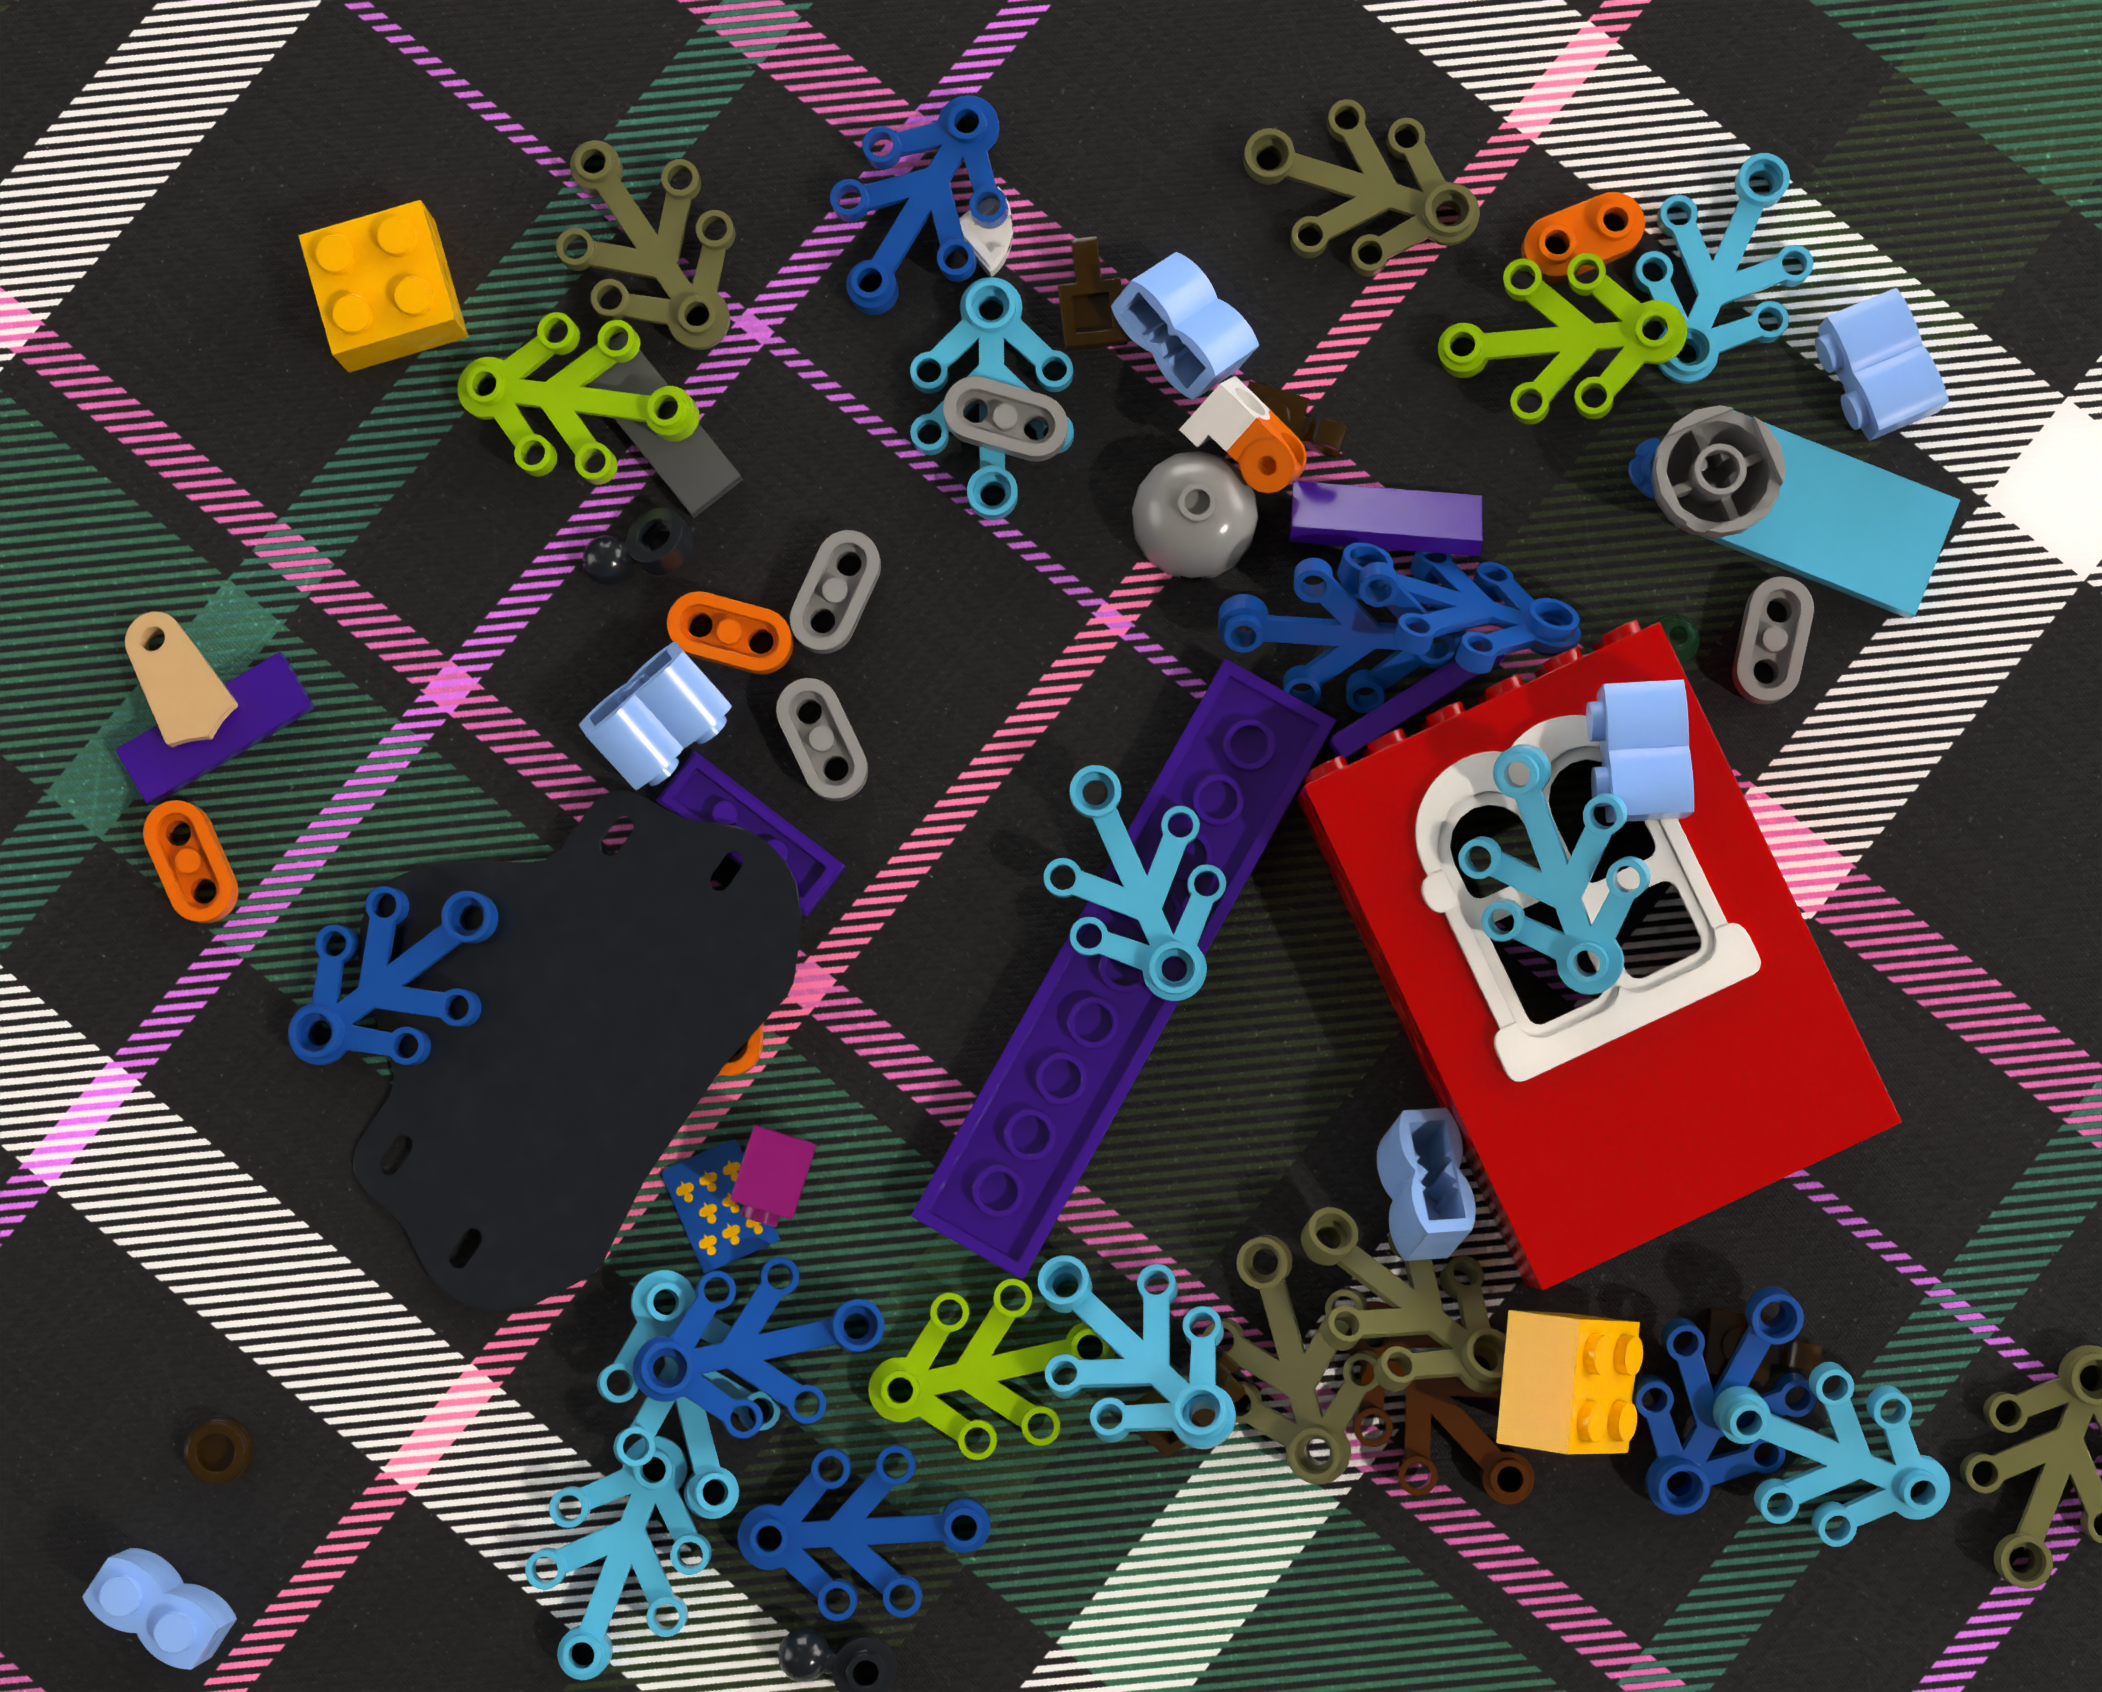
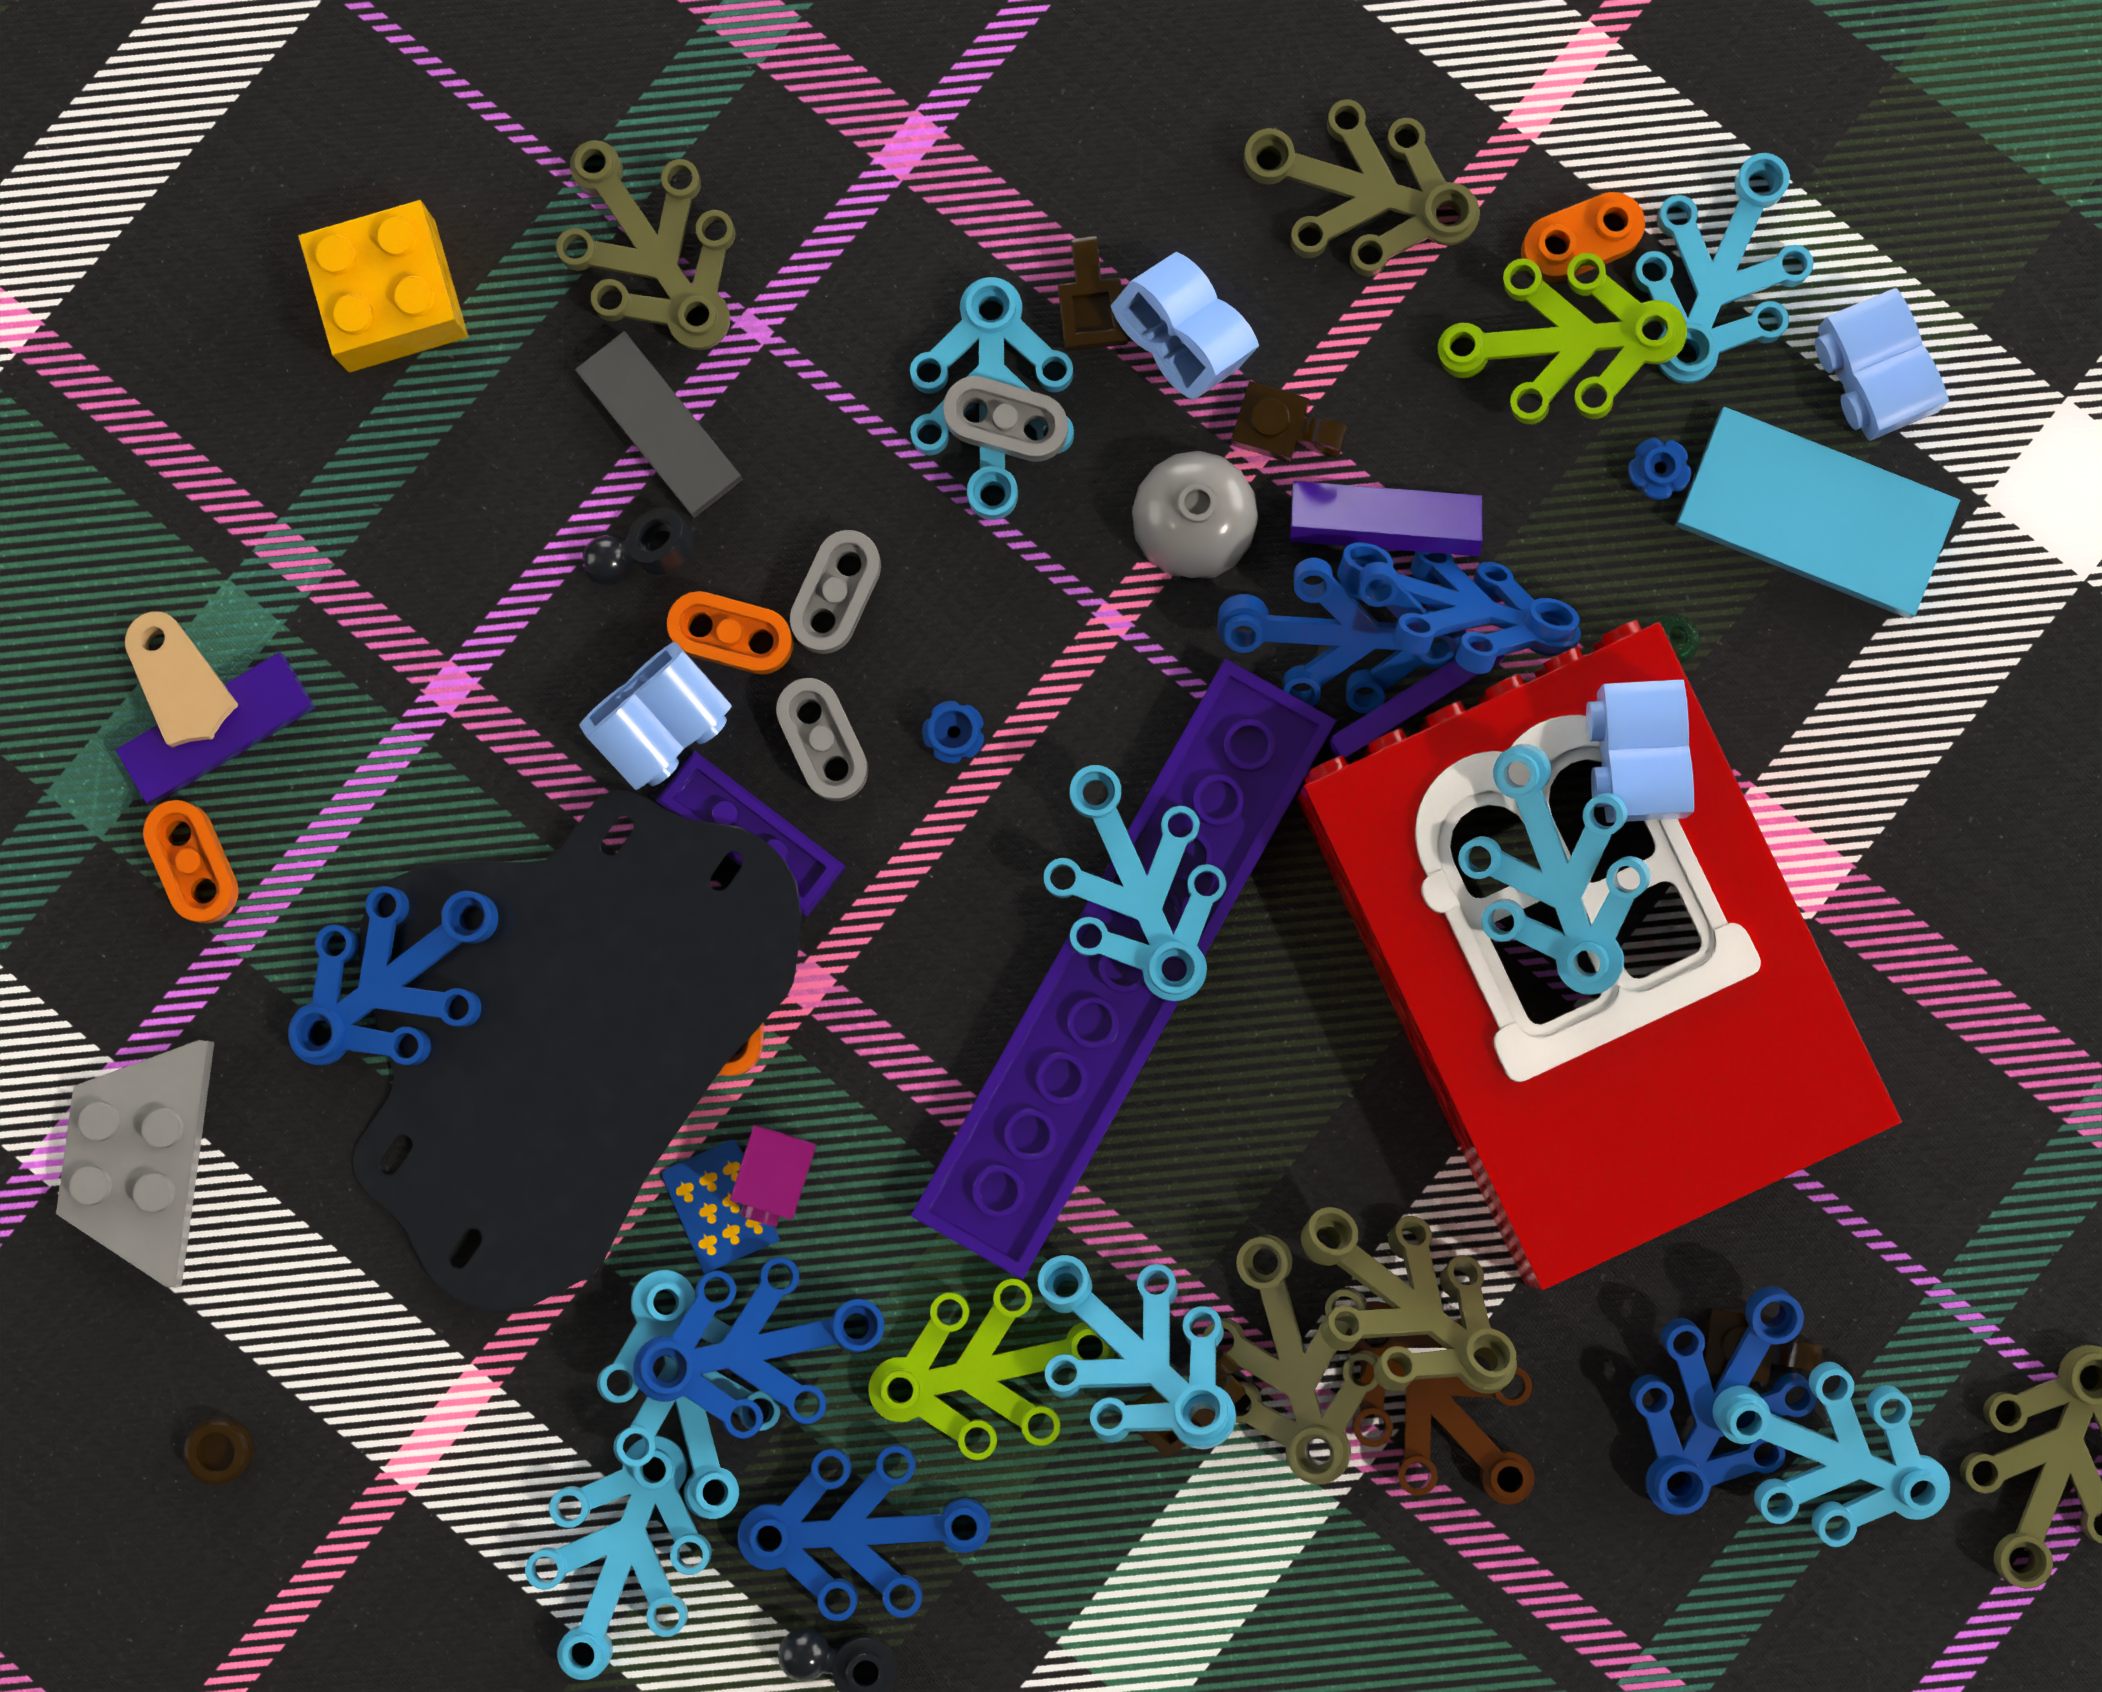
light blue brick [82,1548,237,1670] -> none
lime plant [457,312,700,485] -> none
blue plant [830,95,1009,315] -> none
white tile [959,186,1013,277] -> none
leg [1179,376,1307,493] -> none
light blue brick [1377,1108,1476,1261] -> none
yellow brick [1496,1310,1643,1455] -> none
light grey cylinder [1651,405,1786,539] -> none
light grey plate [1732,576,1814,704] -> none
none -> light grey wing [56,1040,214,1288]
none -> blue plate [922,701,984,763]

